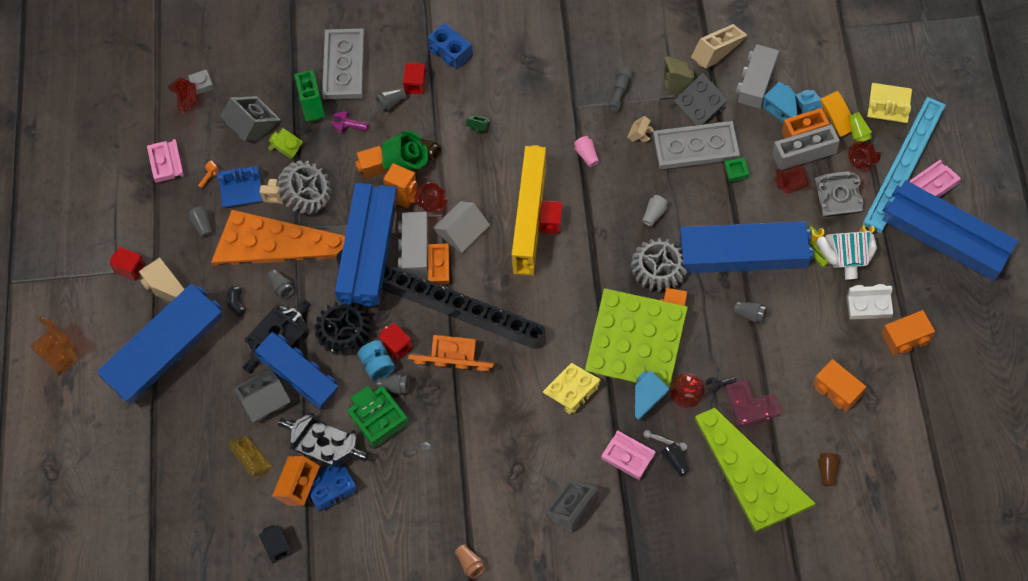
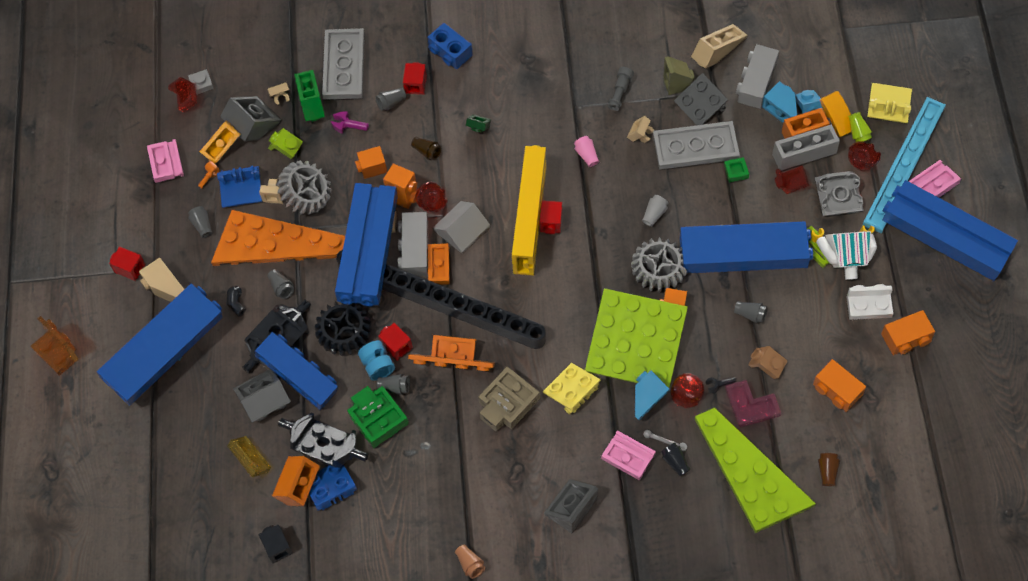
green brick [382,130,428,172] -> none
none -> light orange slope [200,120,241,164]
none -> tan tile [268,82,289,105]
none -> dark tan piece [478,367,540,432]
none -> medium nougat bracket [748,346,787,379]

